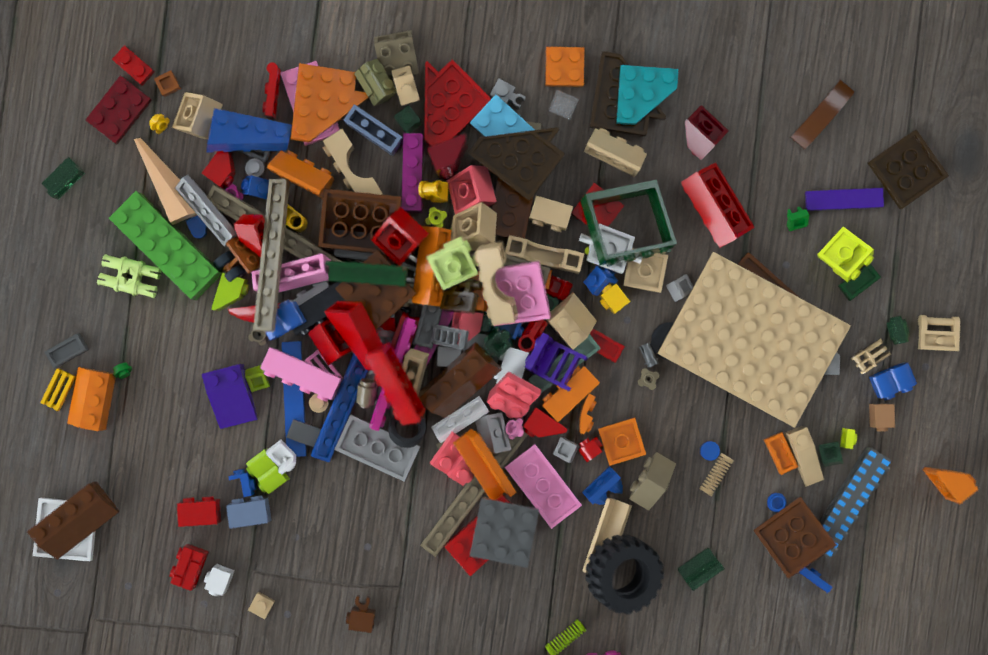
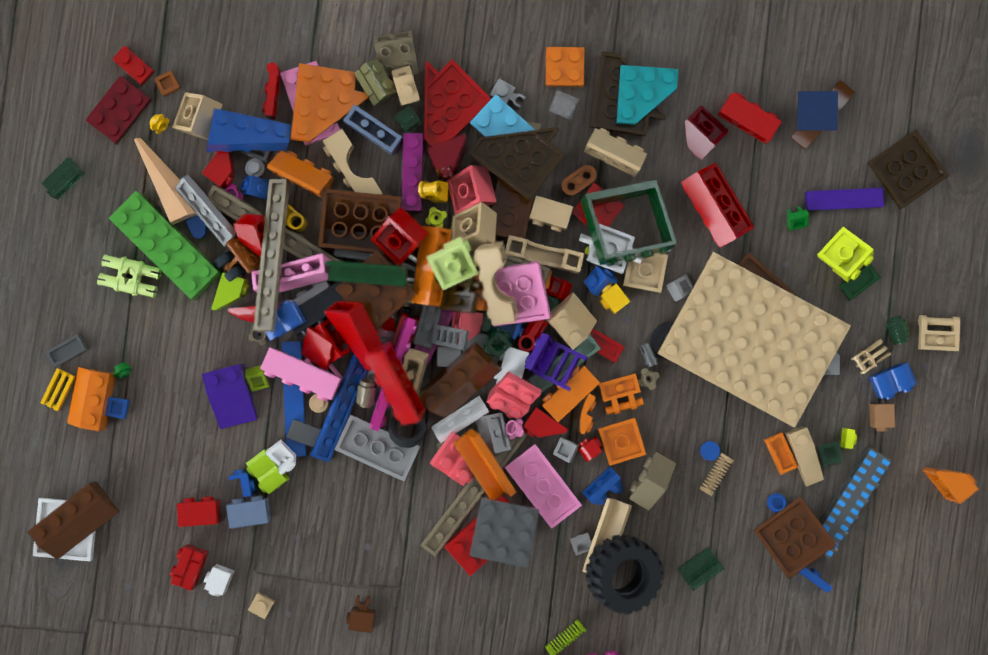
none -> blue plate [105,396,130,419]
none -> red piece [301,327,335,370]
none -> dark orange plate [562,165,597,196]
none -> light grey plate [570,533,592,556]
none -> orange plate [598,373,644,415]
none -> red brick [717,92,782,144]
none -> dark blue tile [797,91,838,131]

